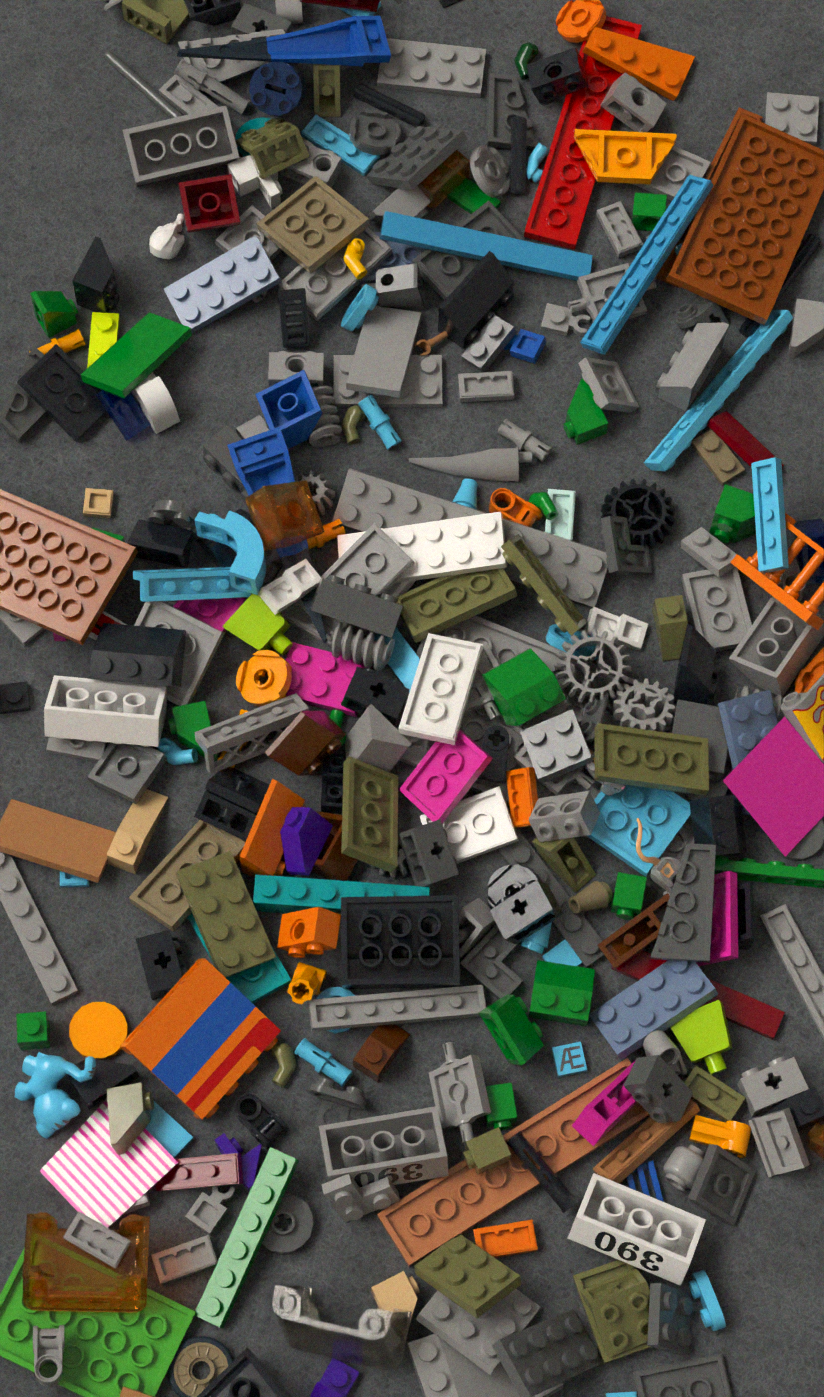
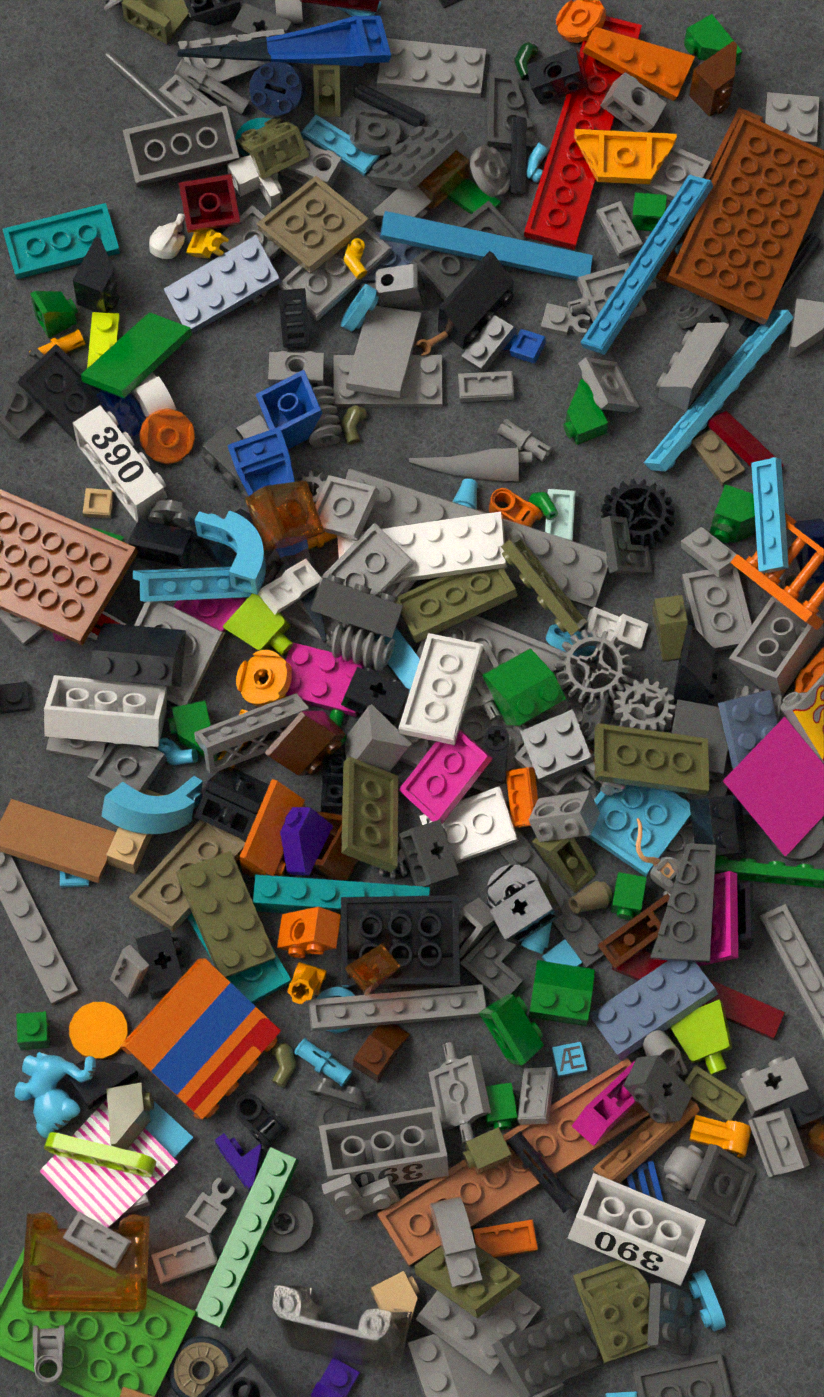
tile [156,1153,243,1191] -> none
medium azure pin [358,395,402,450] -> none
none -> teal plate [2,203,120,279]
none -> lime beam [44,1132,157,1177]
none -> white brick [73,405,167,522]
none -> medium azure arch [101,776,203,834]
none -> light grey plate [110,945,149,999]
none -> orange tile [140,408,195,464]
none -> yellow plate [186,229,229,258]
none -> light grey plate [307,475,379,540]
none -> clear orange slope [345,944,400,996]
none -> light grey arch [430,1197,482,1288]
none -> light grey plate [517,1067,555,1125]
none -> green slope [684,14,742,66]
none -> reddish brown slope [689,41,737,117]

